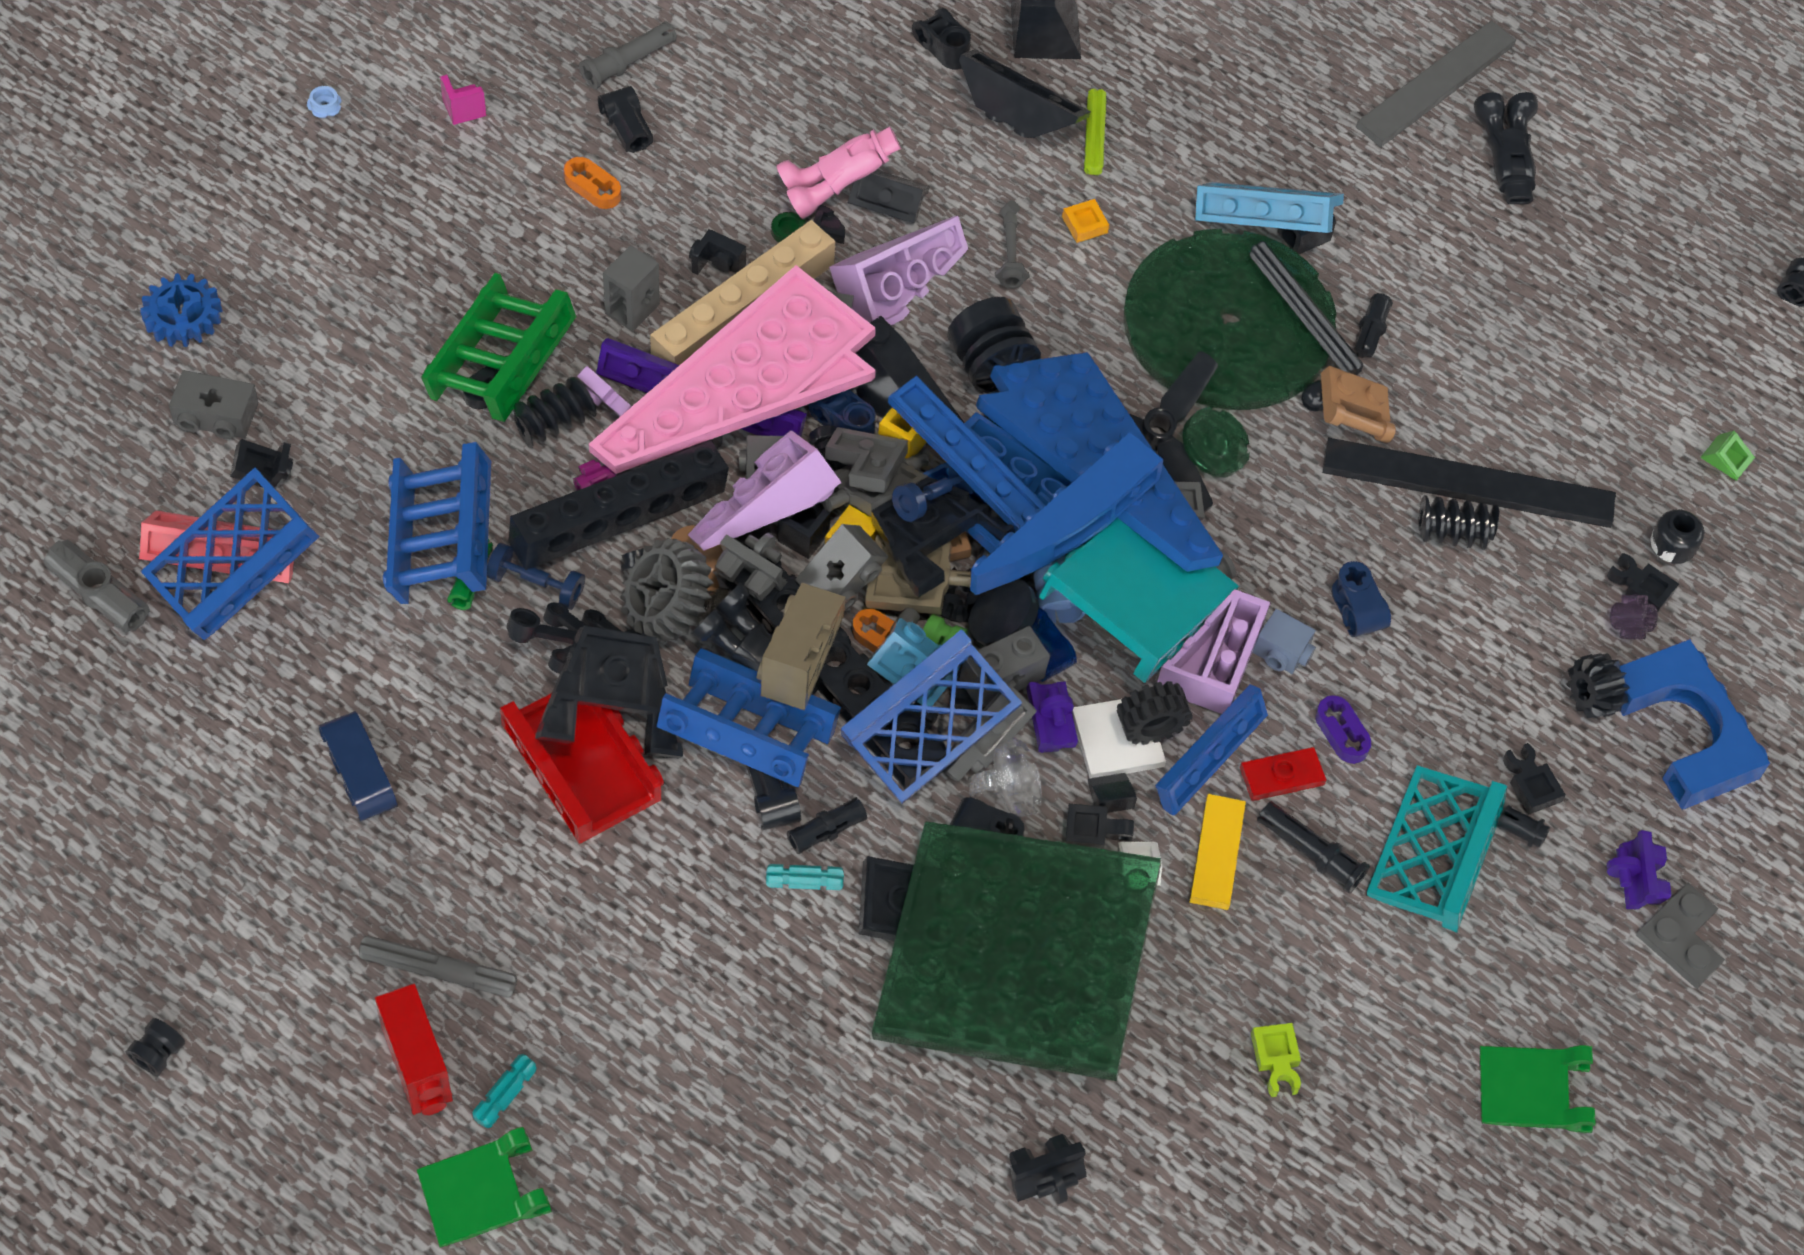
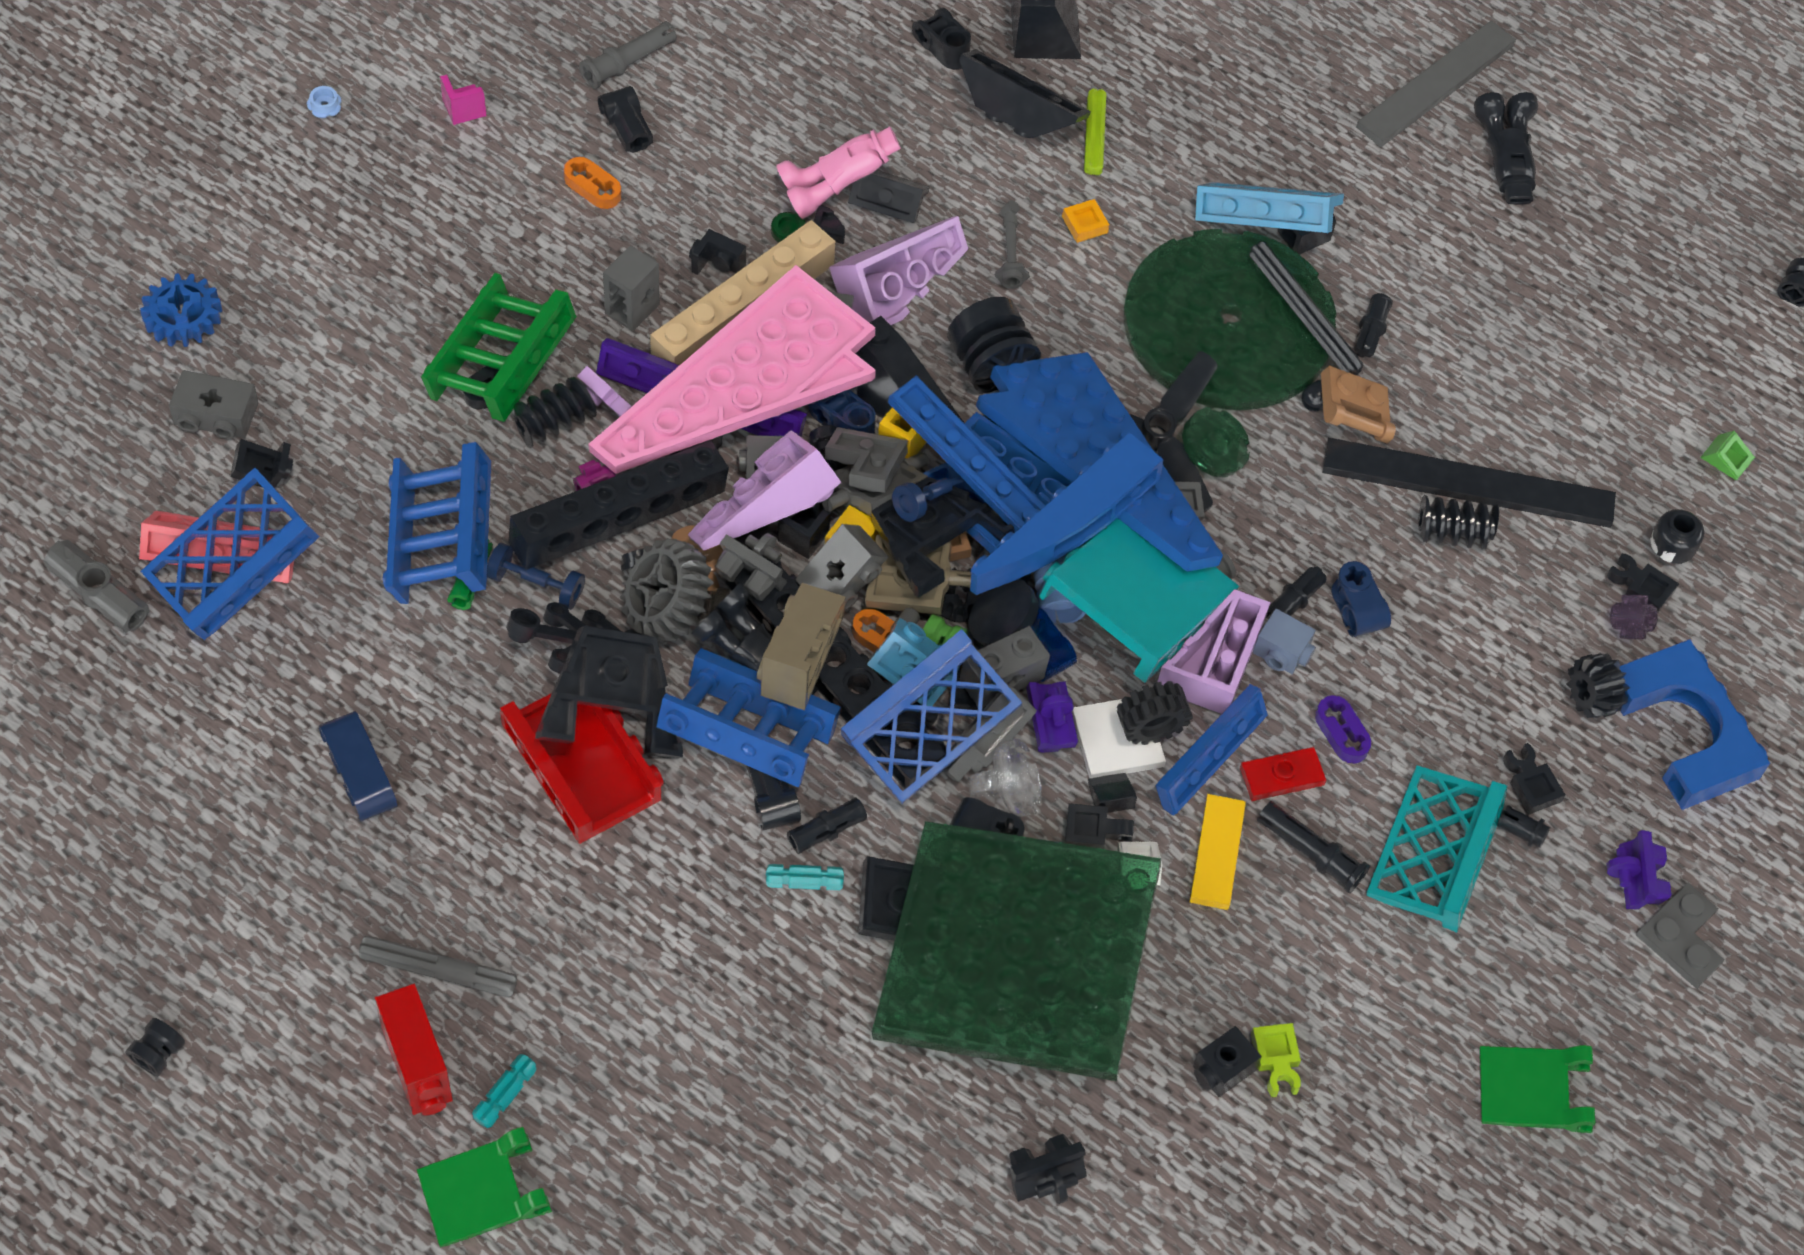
none -> black brick [1193,1026,1262,1097]
none -> black axle [1266,566,1327,620]

